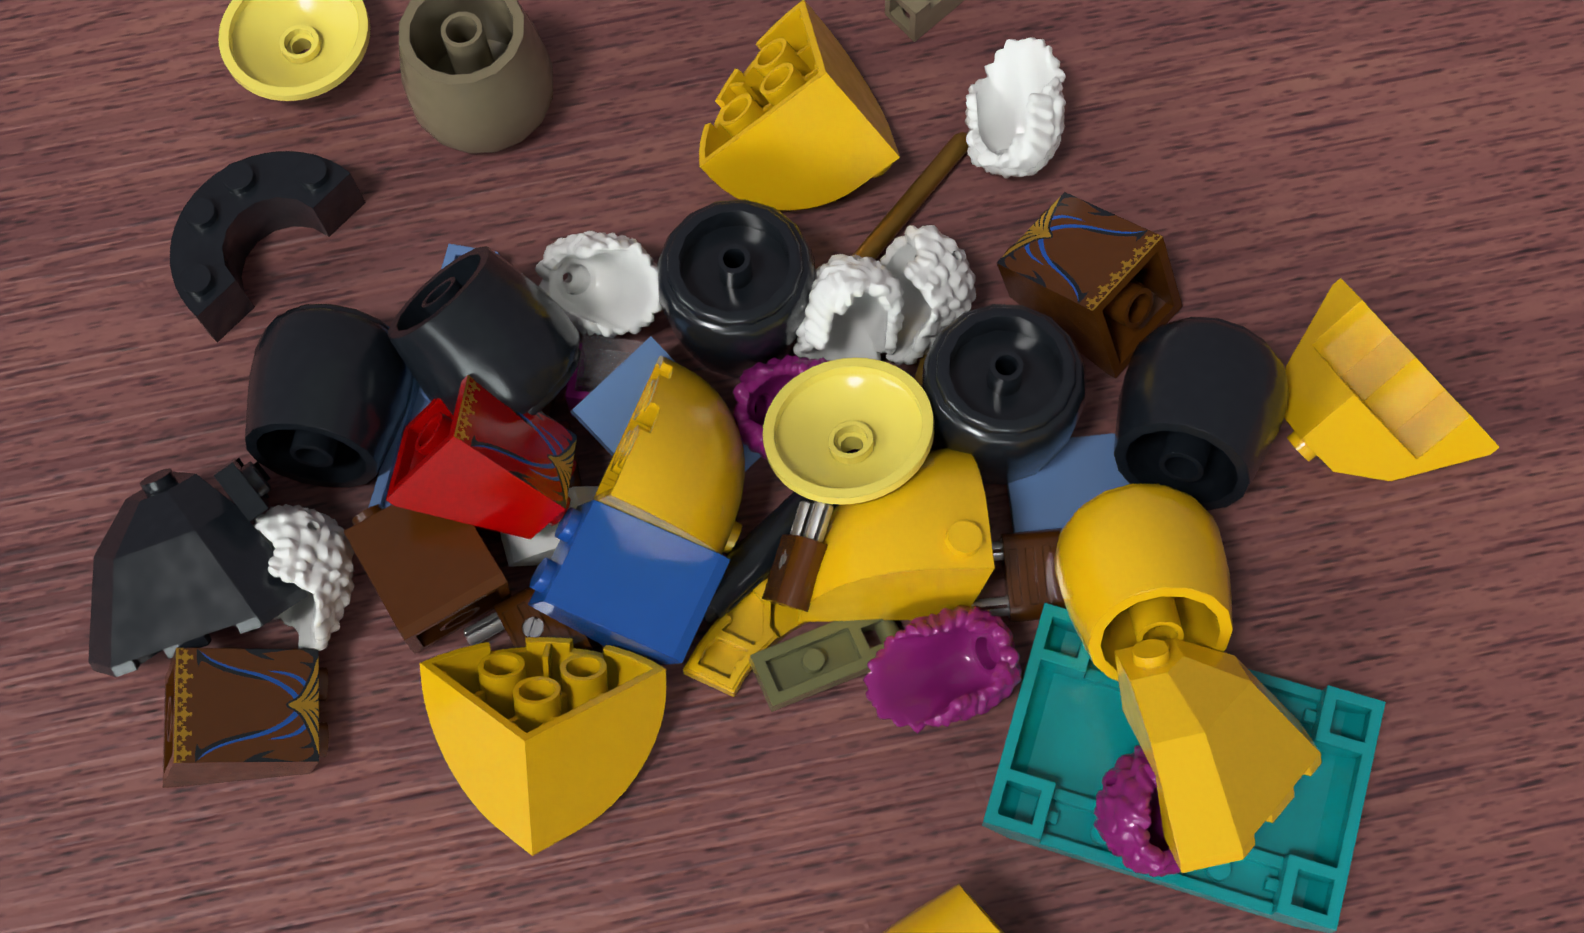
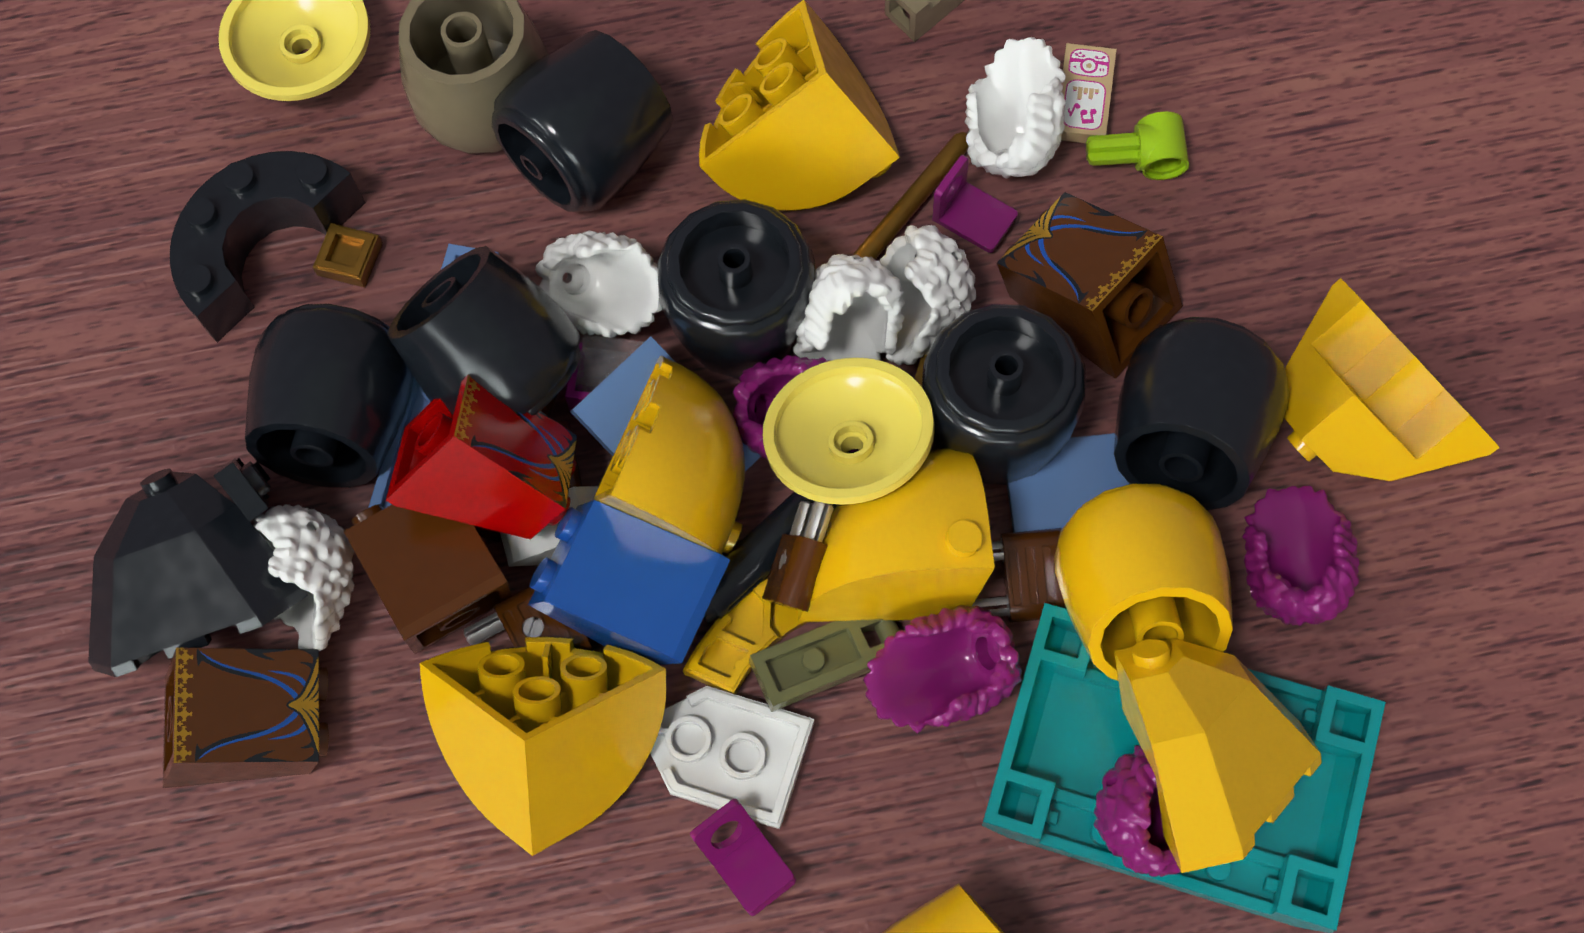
none -> pearl gold tile [312,223,383,288]
none -> black piece [491,30,673,212]
none -> white tile [650,686,815,830]
none -> magenta bracket [690,799,796,916]
none -> magenta bracket [932,155,1018,253]
none -> tile [1061,43,1117,143]
none -> lime axle [1086,111,1189,180]
none -> magenta piece [1242,485,1359,626]

